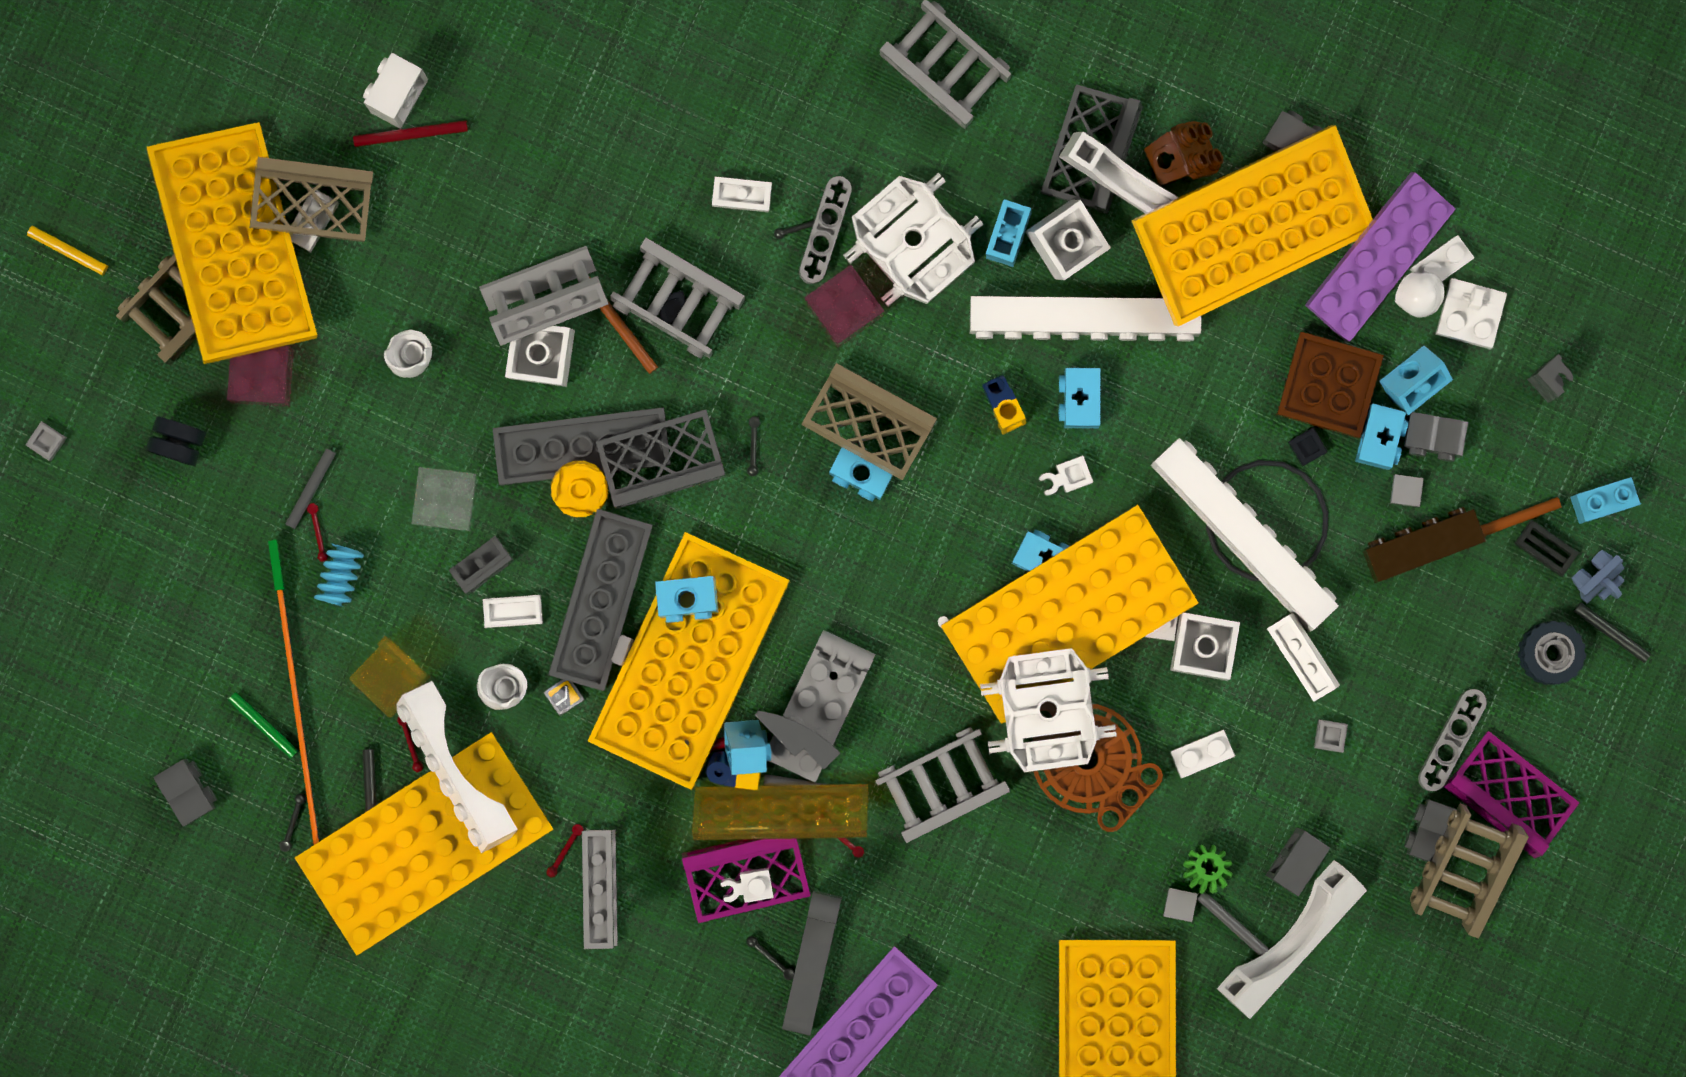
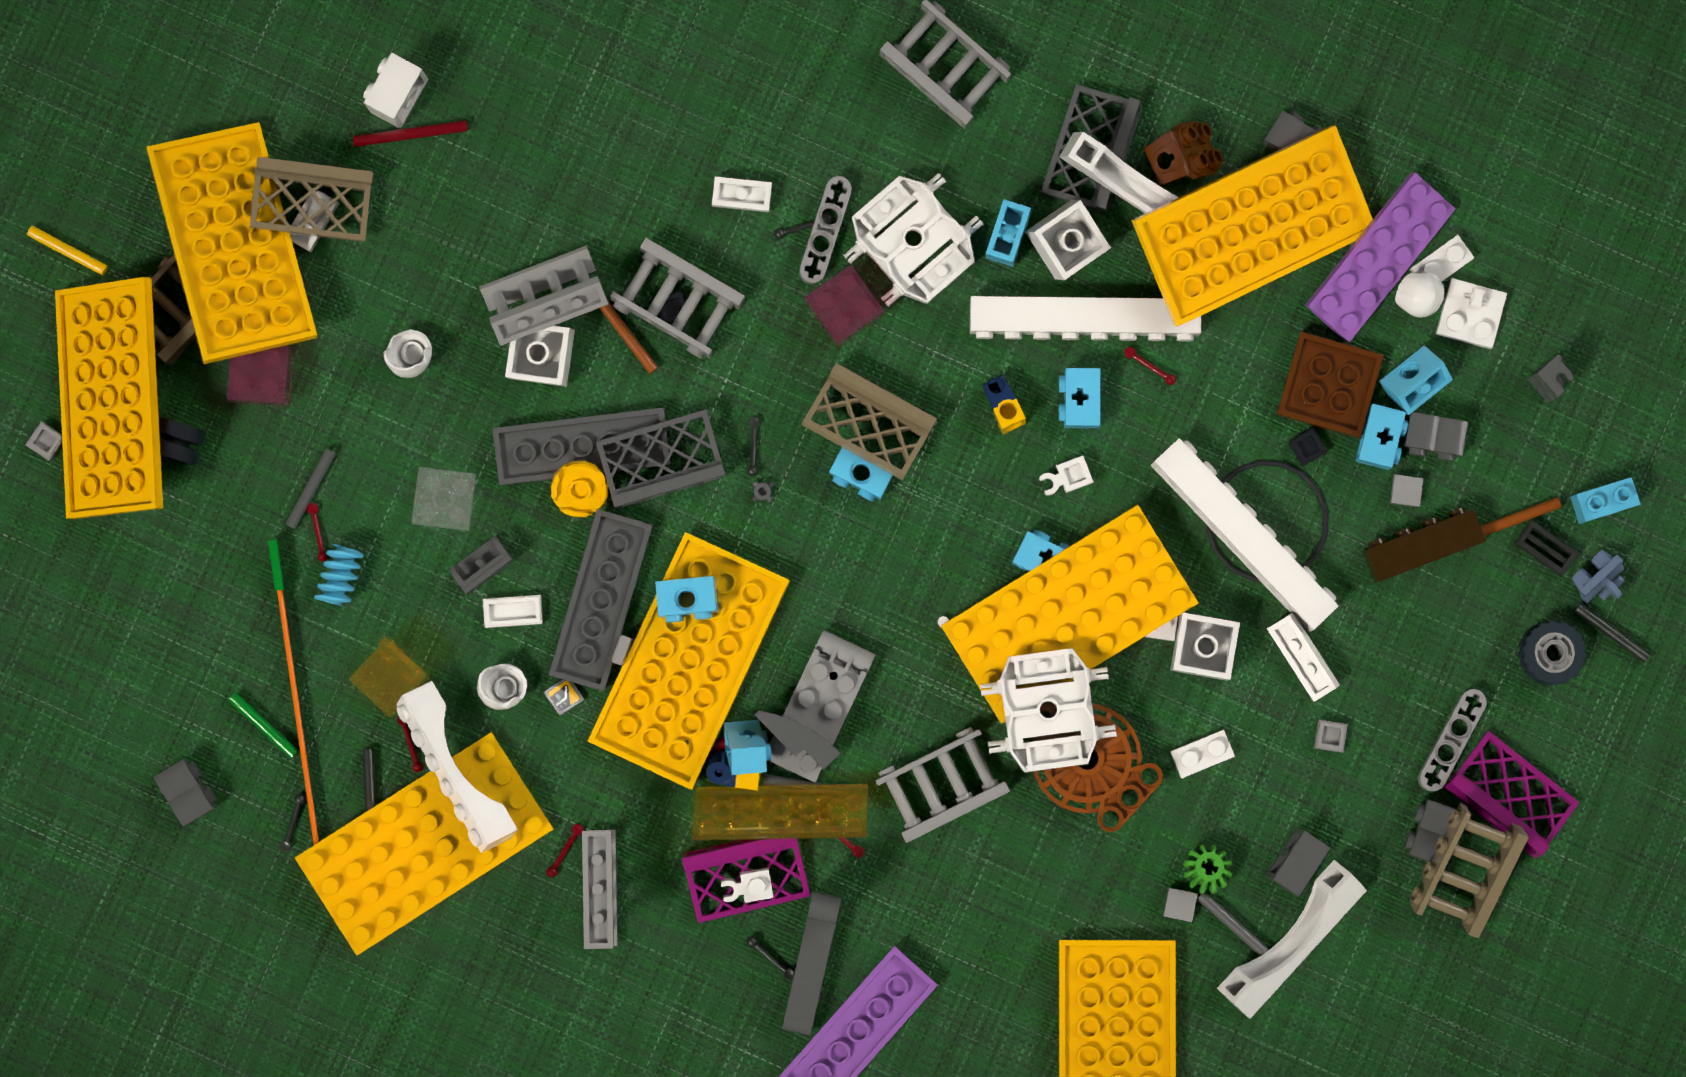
none -> yellow plate [55,277,163,519]
none -> dark grey piece [752,481,773,503]
none -> dark red hinge [1124,347,1176,385]

